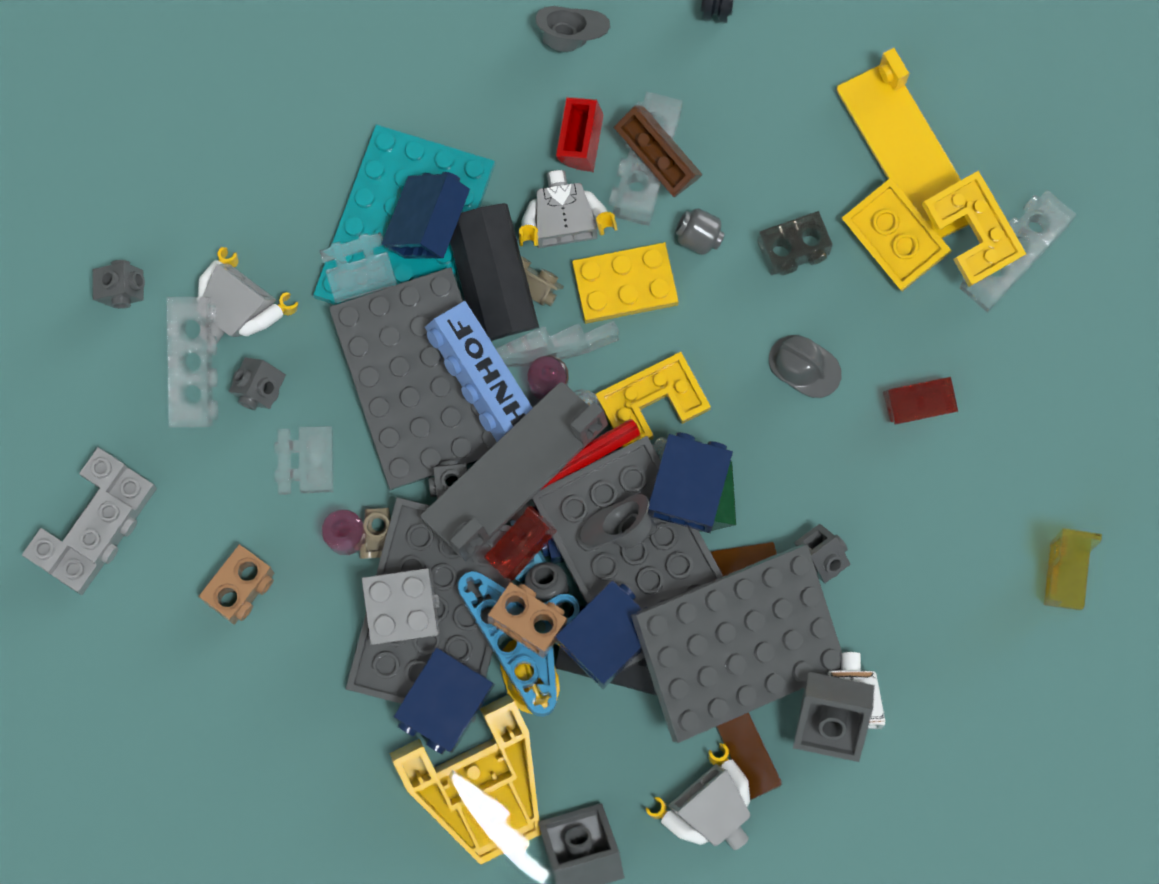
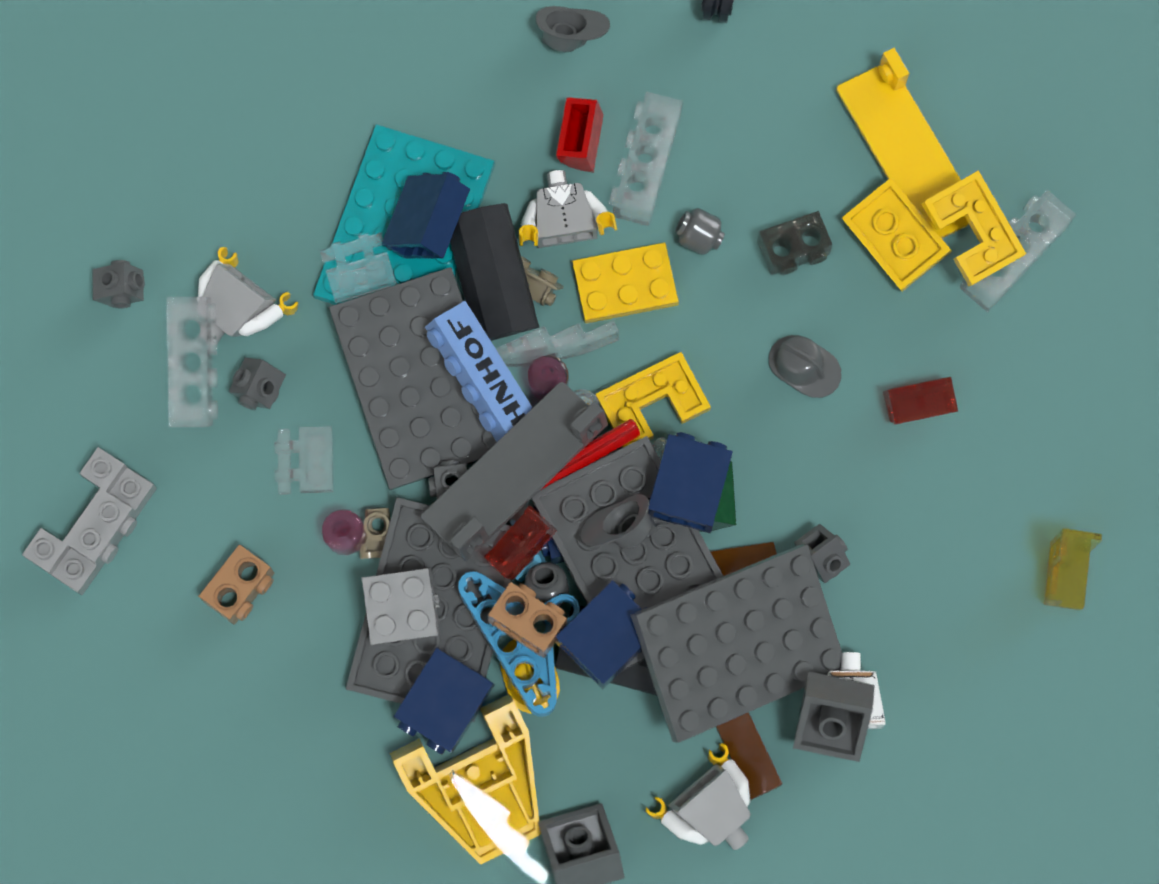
reddish brown slope [613,105,703,197] -> none

